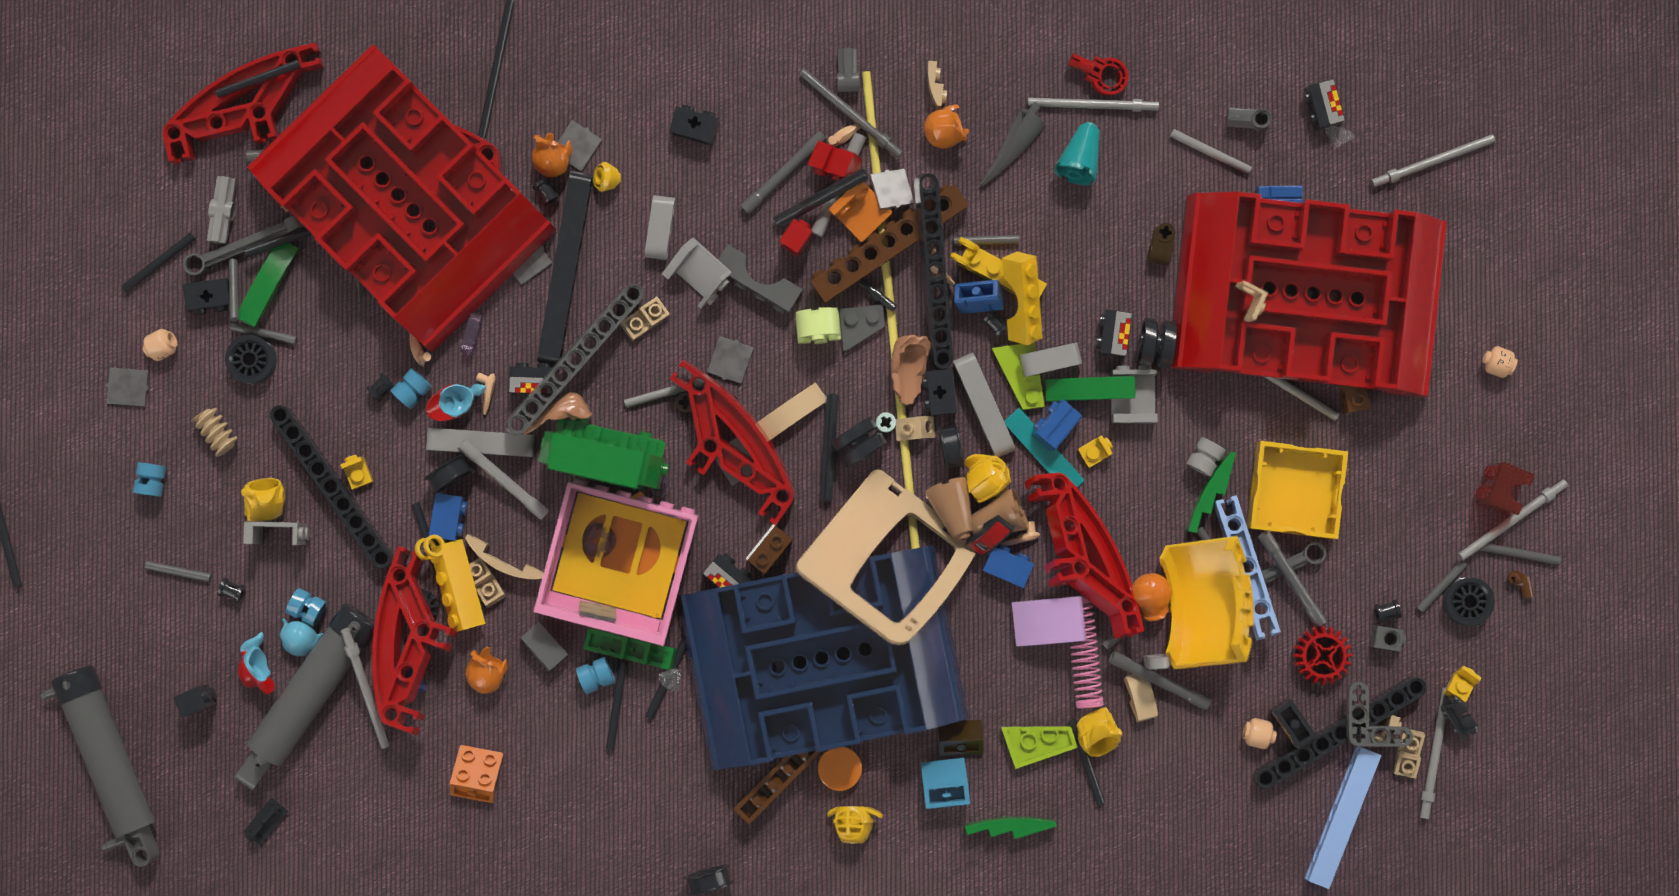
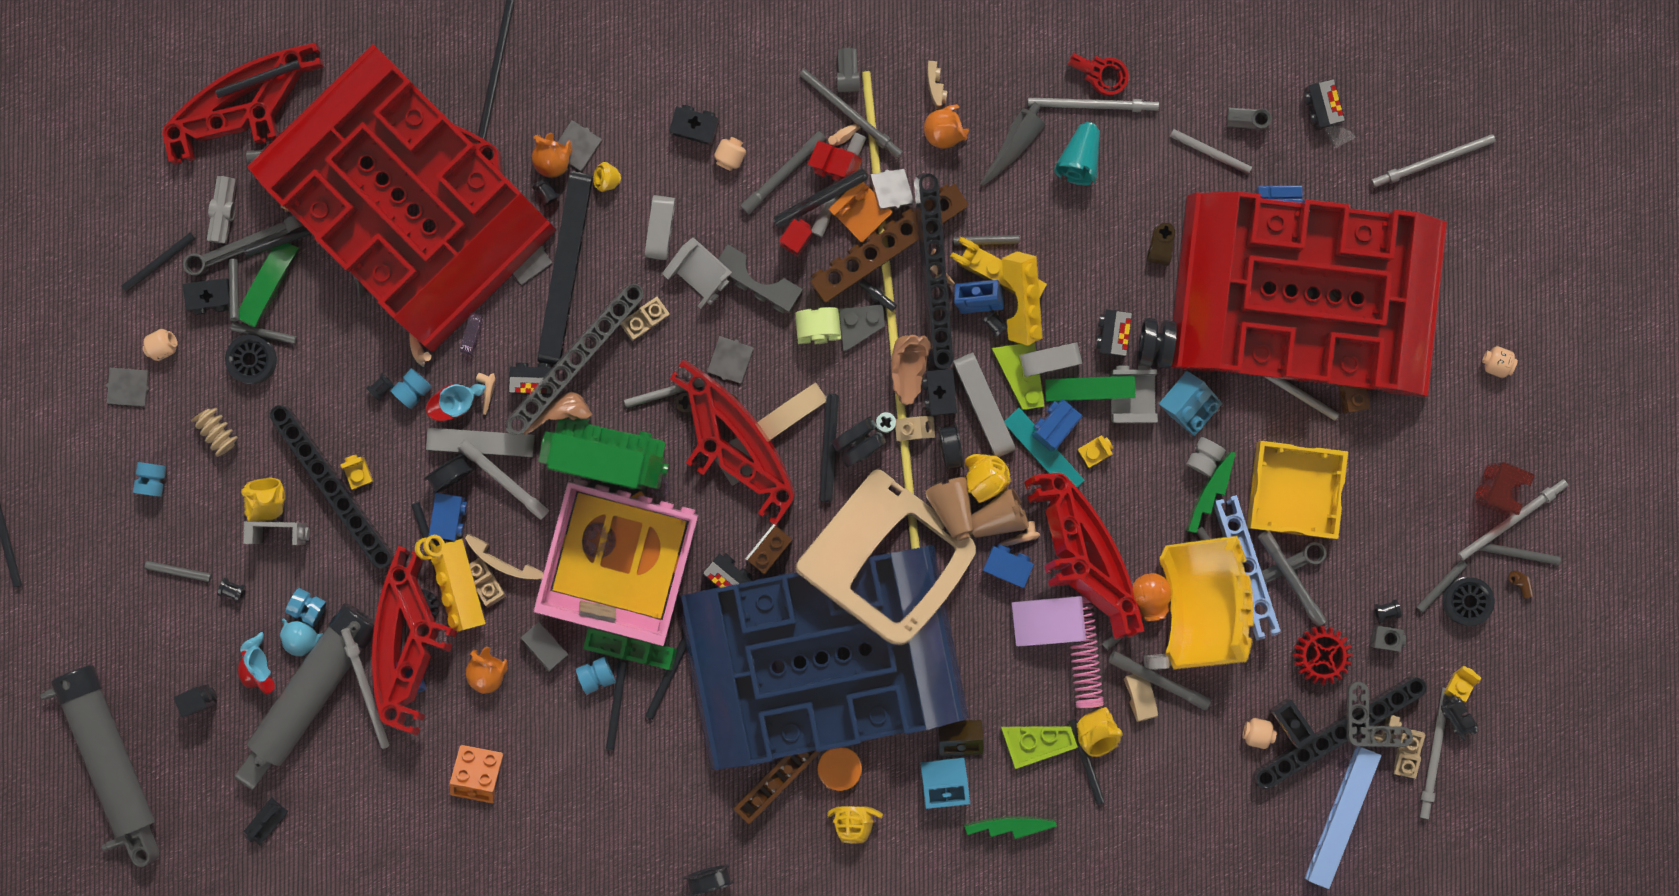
clear tile [658,668,681,691] -> none
slope [966,515,1014,557] -> none
tan bracket [1235,281,1267,322] -> none
none -> light nougat head [714,137,746,171]
none -> dark azure slope [1159,371,1223,437]

